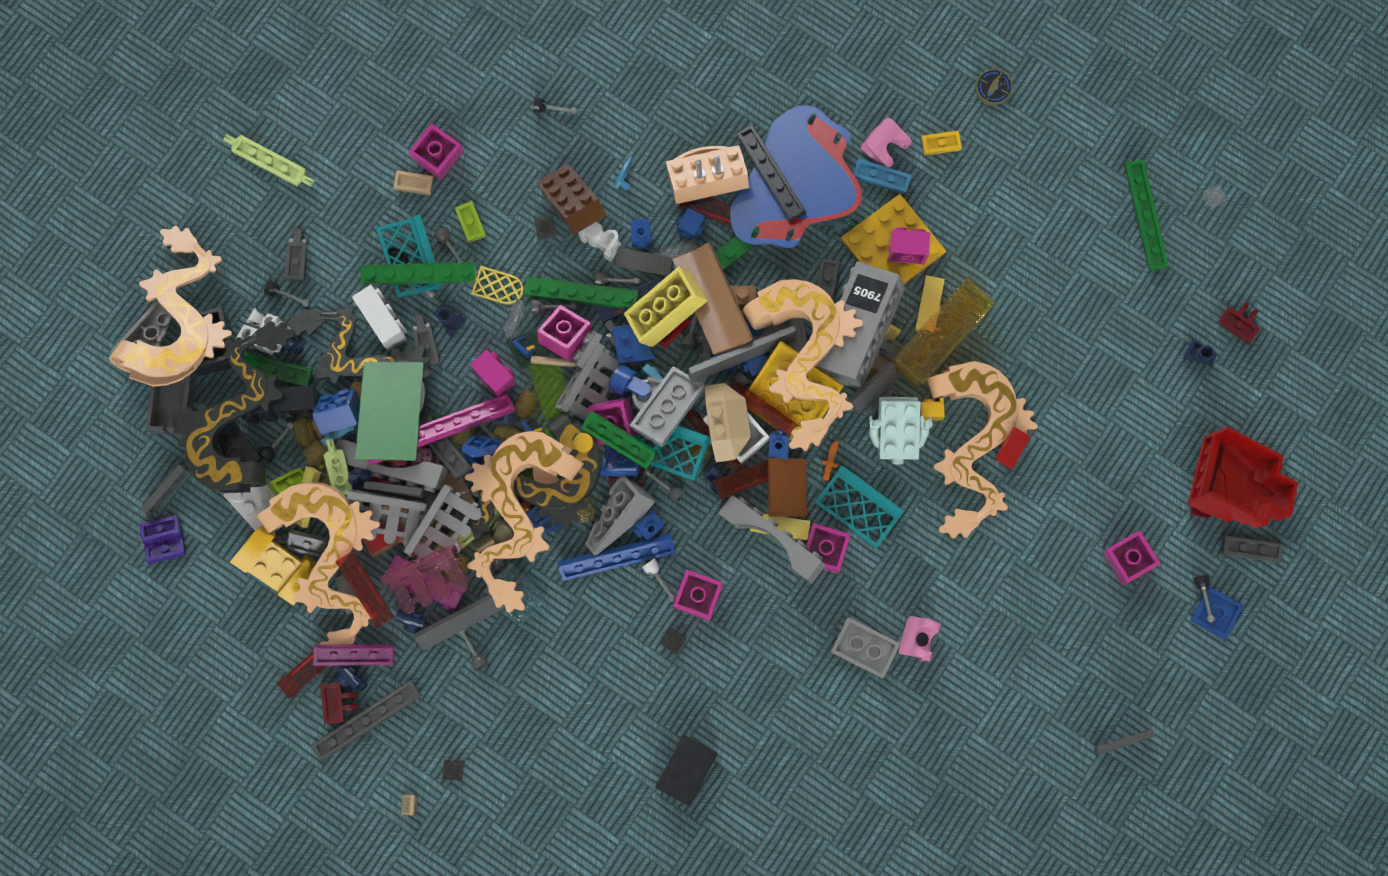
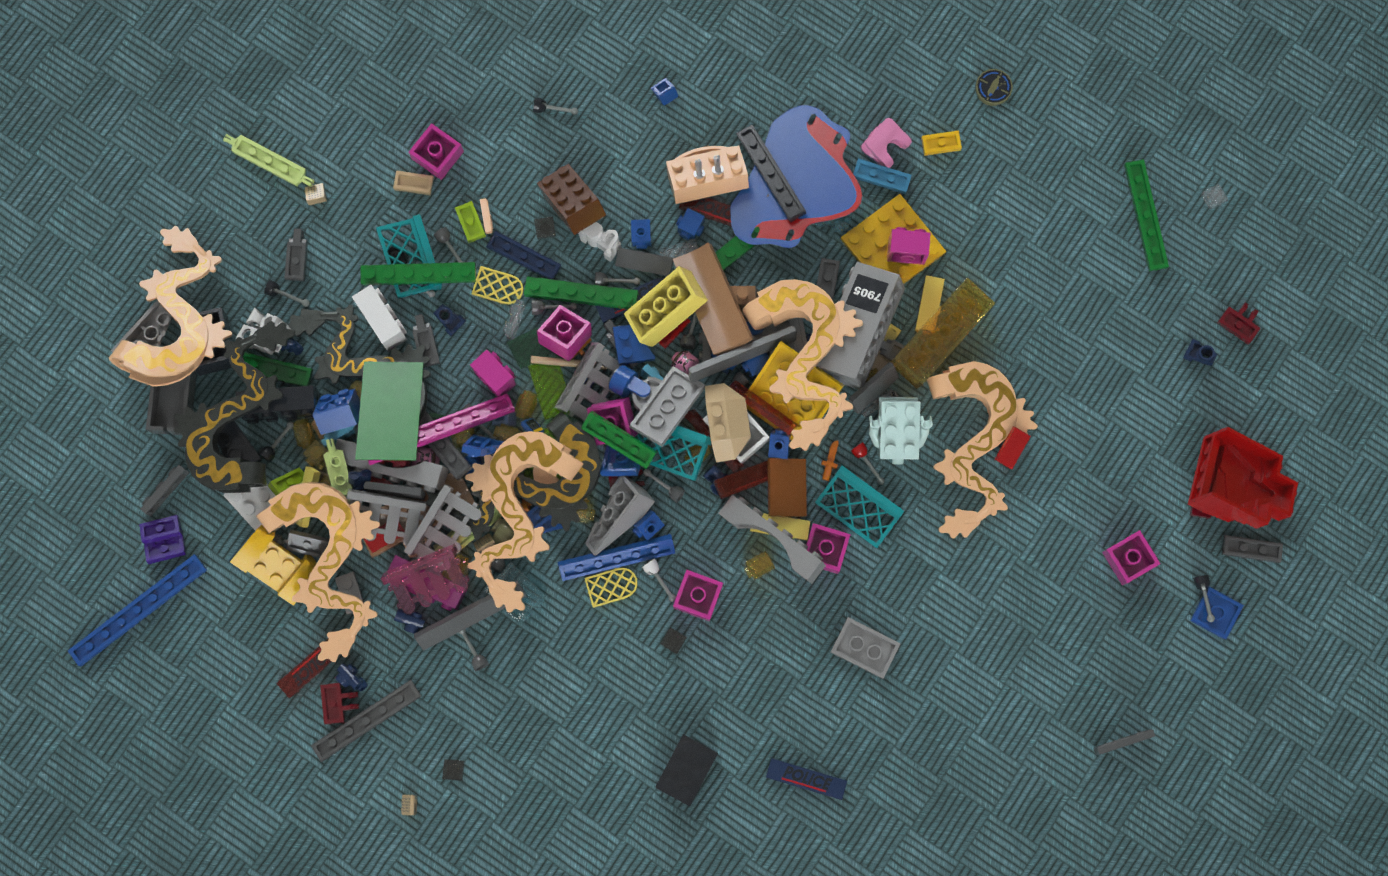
magenta tile [313,644,394,666] -> none
clear red tile [335,551,394,628] -> none
blue slope [513,337,537,358] -> none
light grey plate [571,330,603,368] -> none
yellow piece [574,433,593,453] -> none
dark azure bar [615,157,633,192] -> none
bright pink piece [898,616,941,662] -> none
yellow brick [920,398,945,421] -> none
none -> blue plate [68,554,207,667]
none -> tan slope [305,183,327,205]
none -> light nougat tile [480,198,493,234]
none -> dark blue tile [486,231,561,280]
none -> light yellow window [584,568,638,608]
none -> blue slope [651,78,678,106]
none -> bright pink head [671,350,699,375]
none -> clear yellow brick [744,551,775,581]
none -> dark blue tile [766,758,847,800]
none -> hinge [850,442,885,485]

